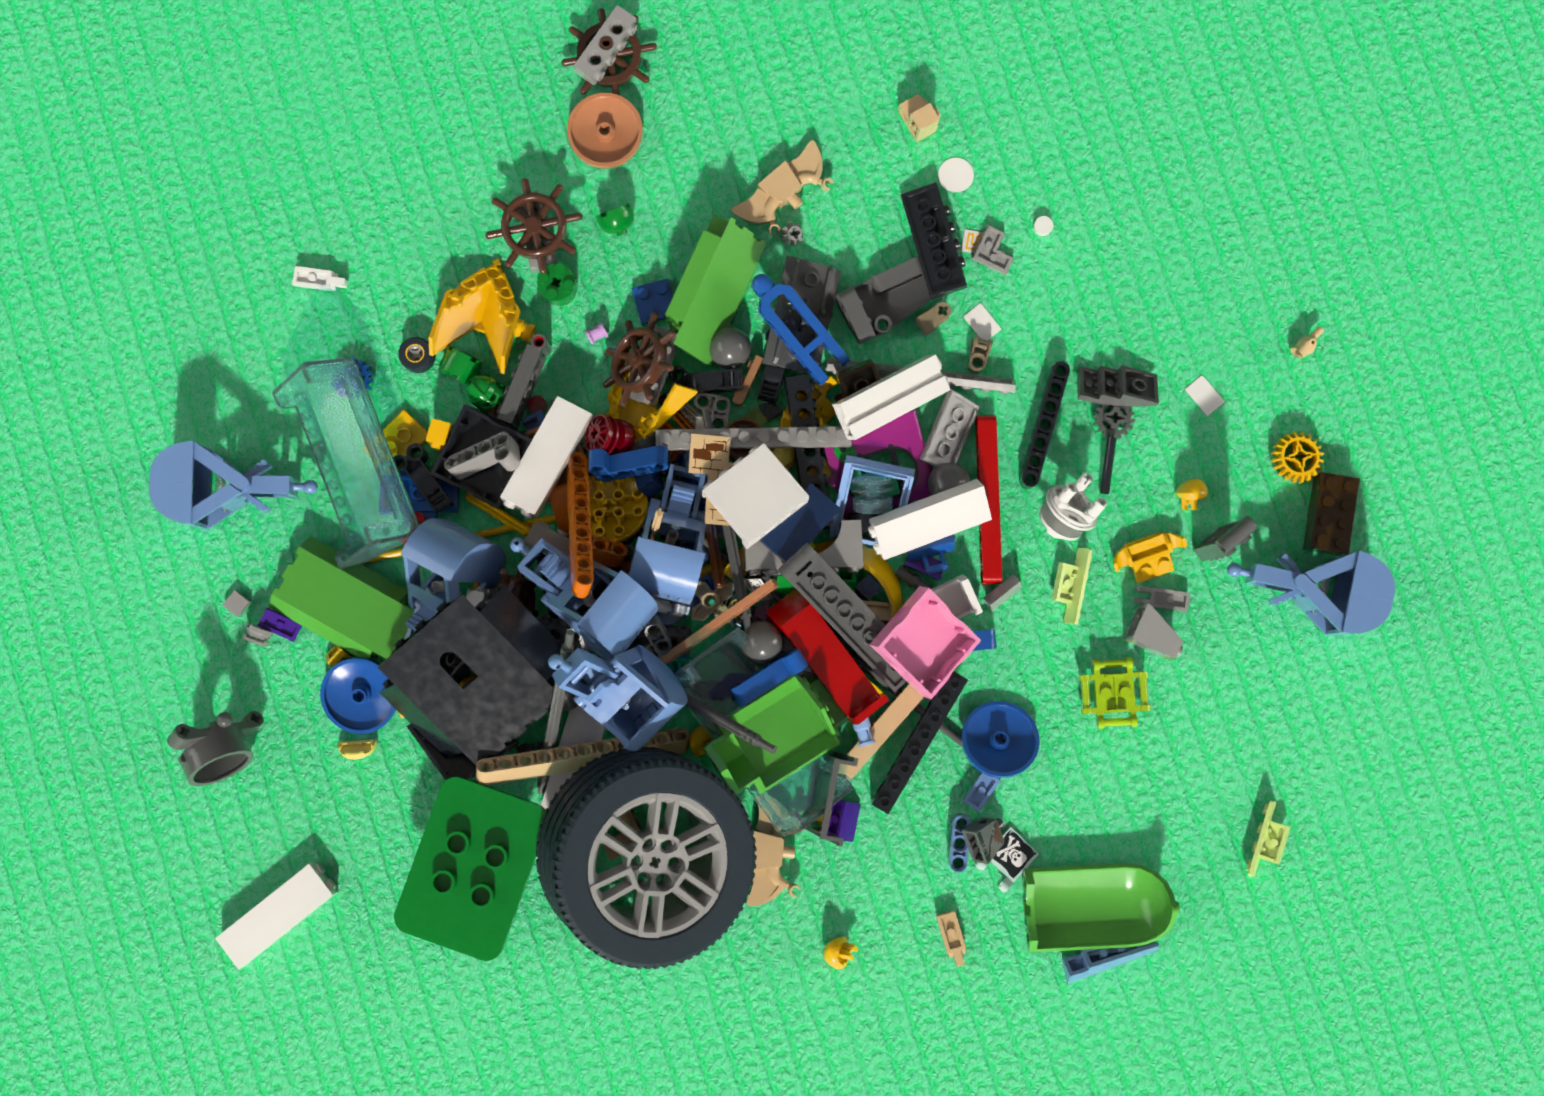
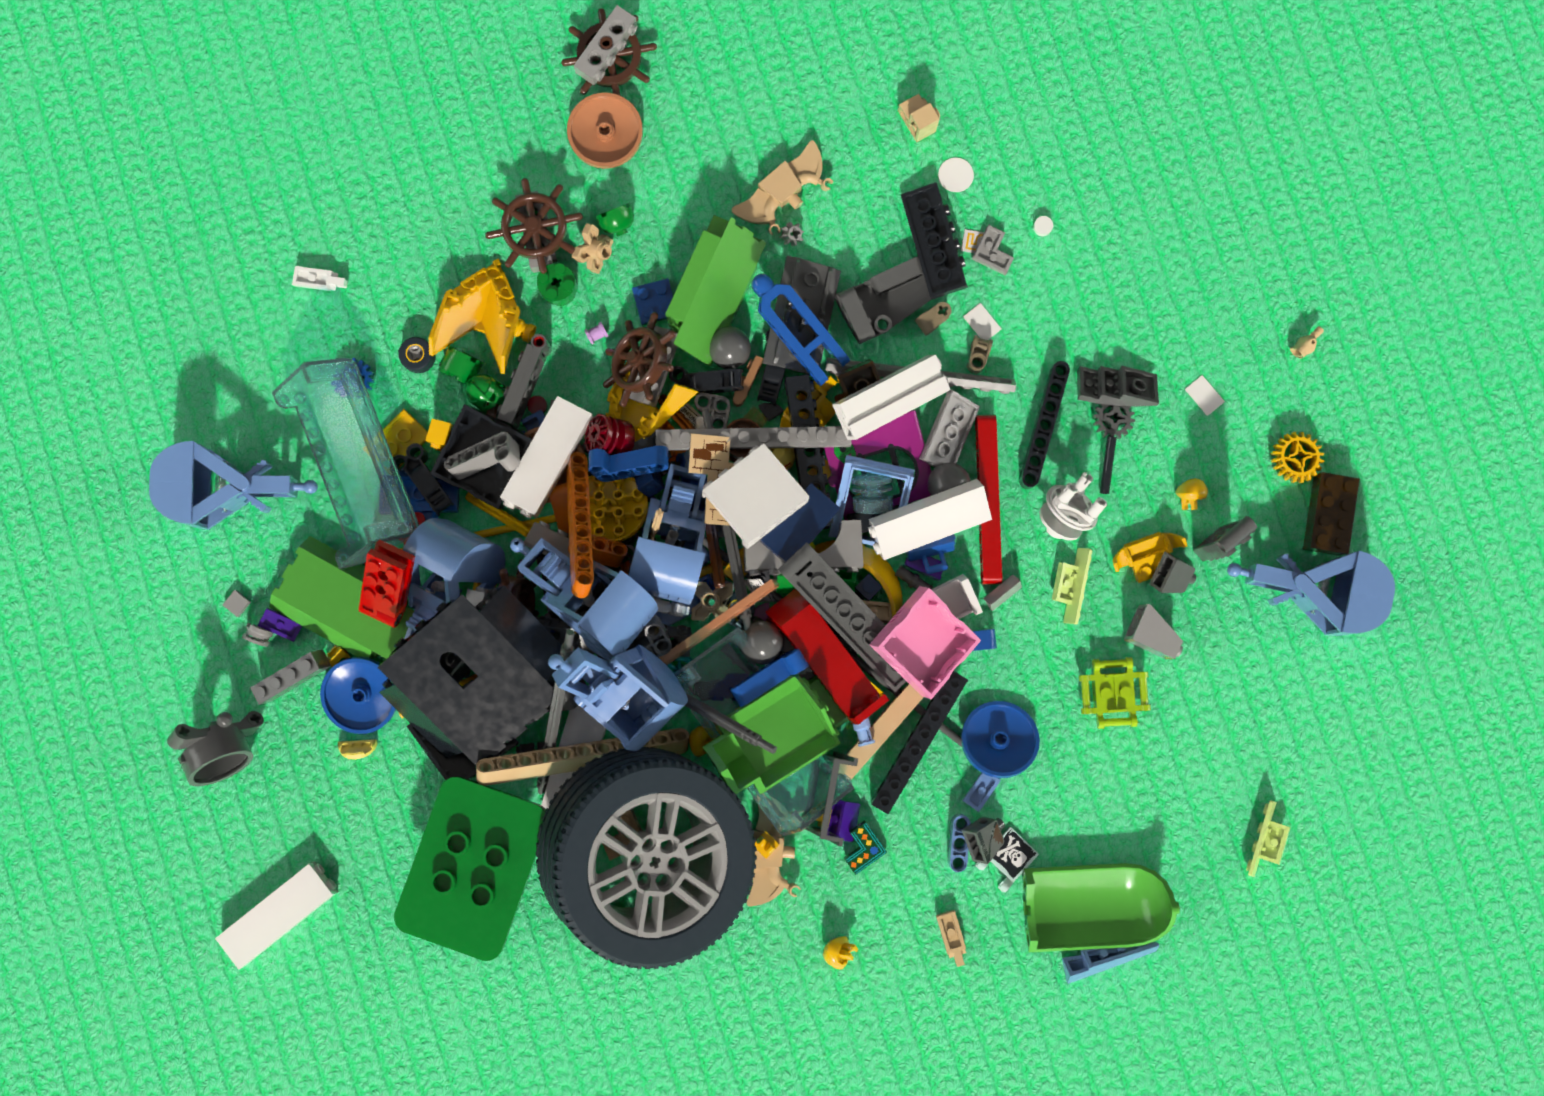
light grey hinge [1134,586,1190,612] -> none
none -> brick [250,649,331,705]
none -> red hinge [358,539,415,628]
none -> tan plant [572,223,613,274]
none -> yellow tile [755,830,780,859]
none -> dark green tile [844,820,887,875]
none -> dark grey torso [1149,552,1196,593]

